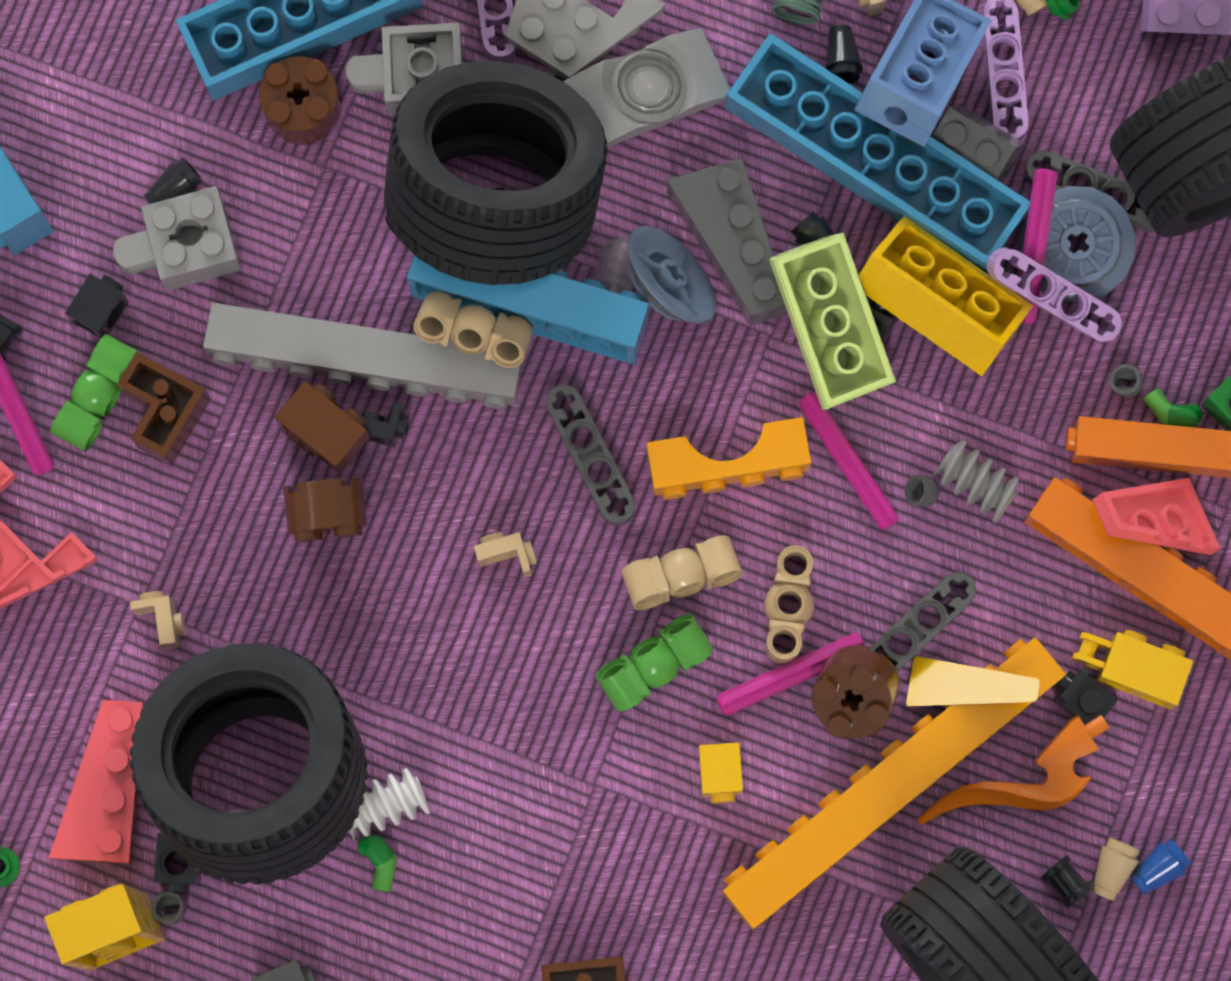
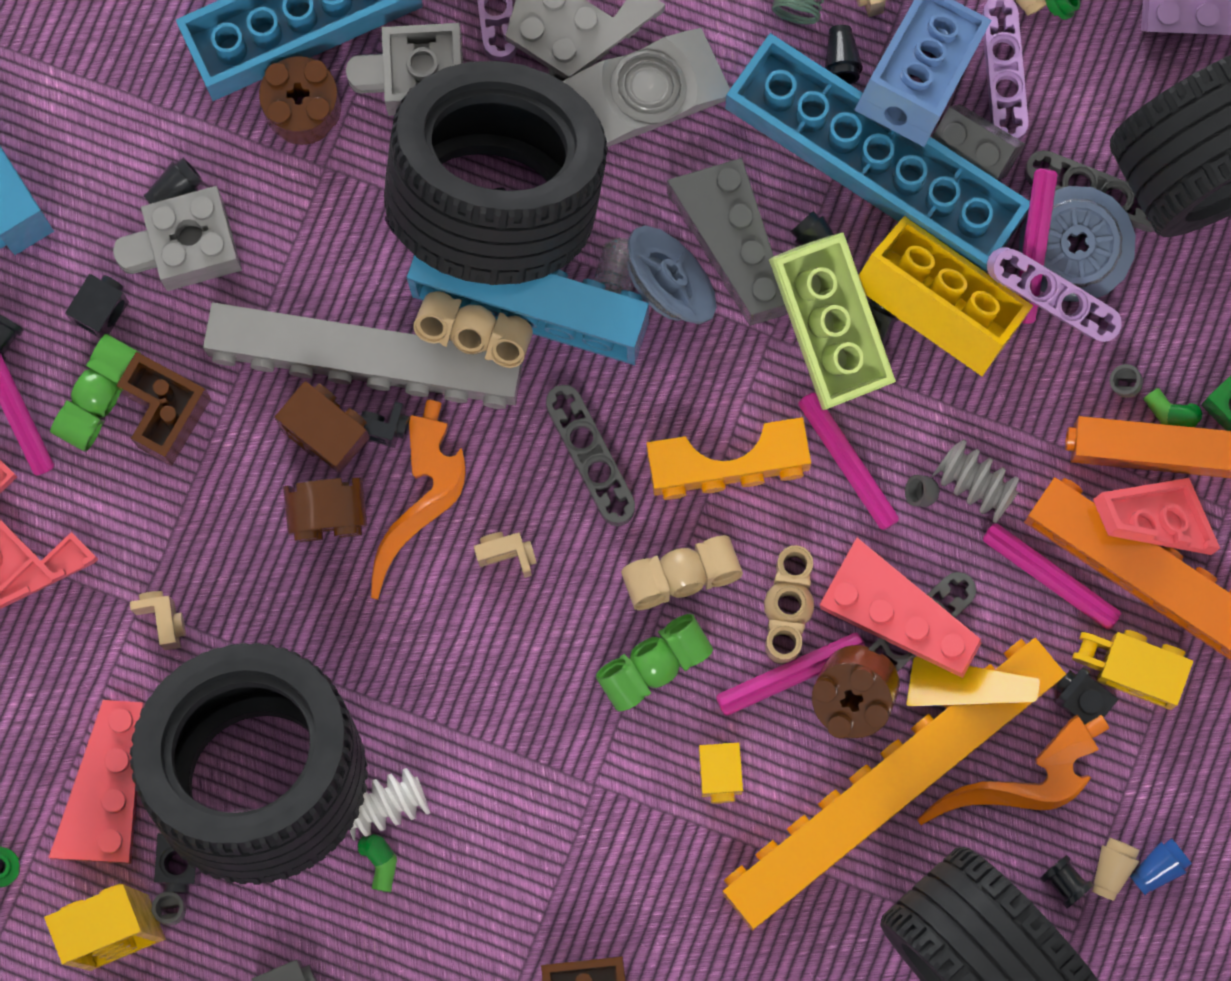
none -> orange piece [371,400,466,600]
none -> coral wing [820,538,981,678]
none -> dark pink axle [983,523,1121,630]

